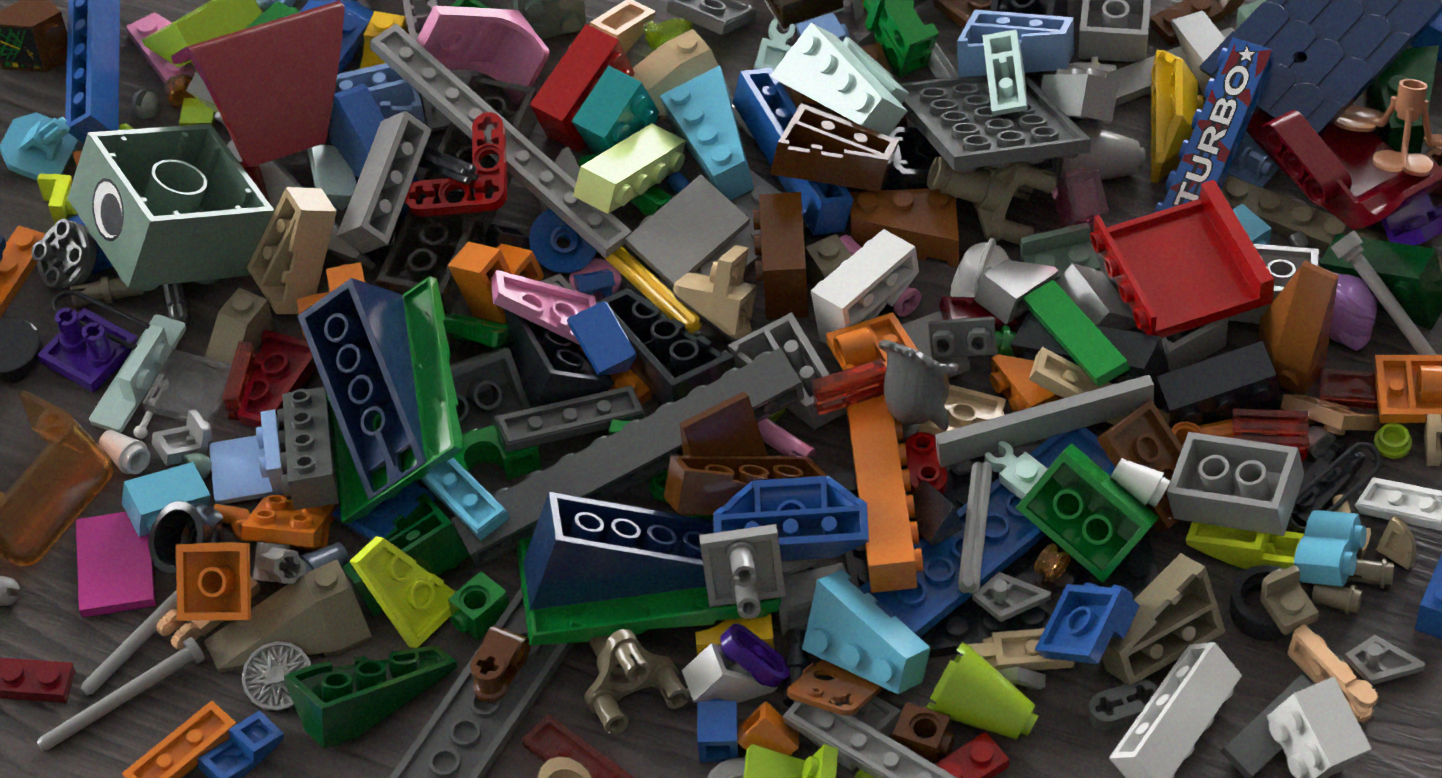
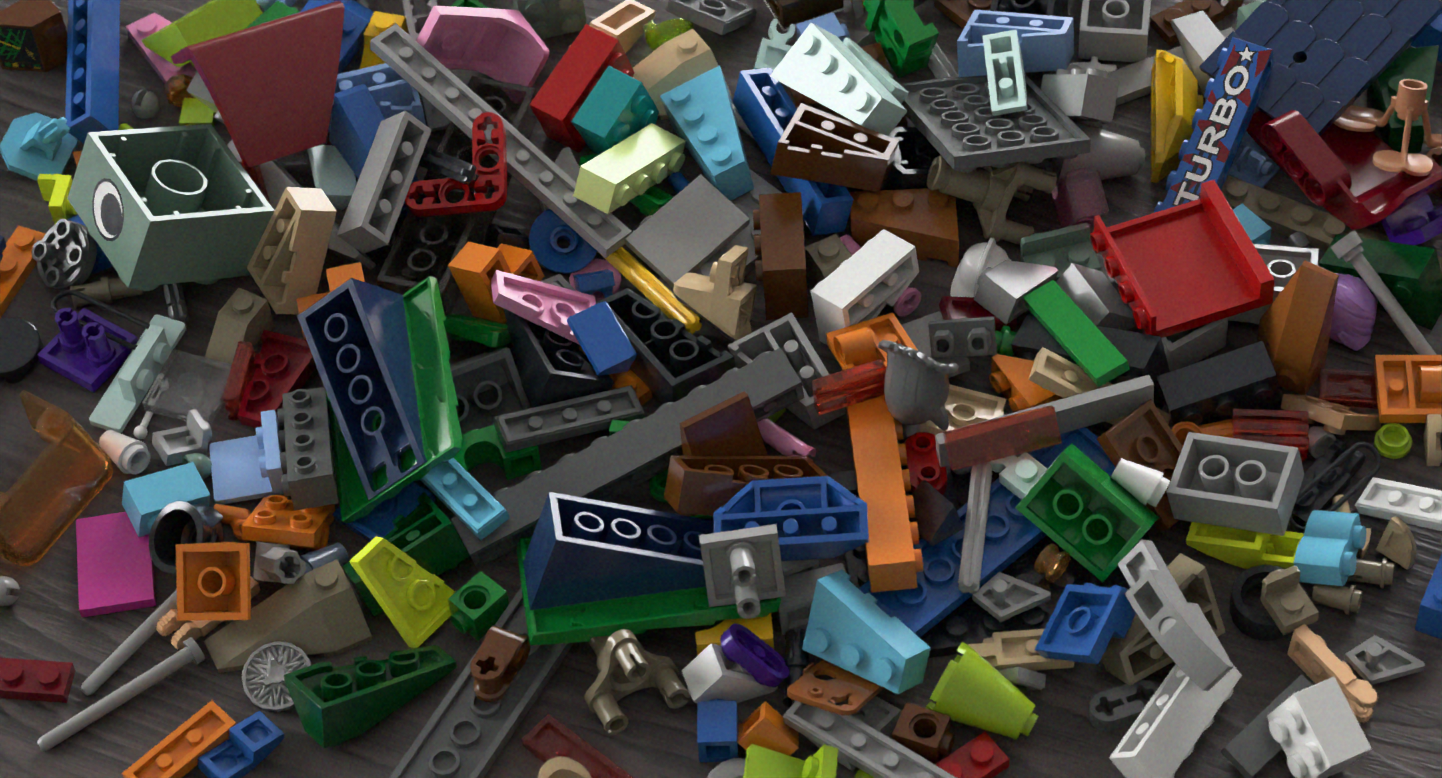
none -> clear red tile [943,405,1062,470]
none -> light grey slope [1118,540,1234,691]

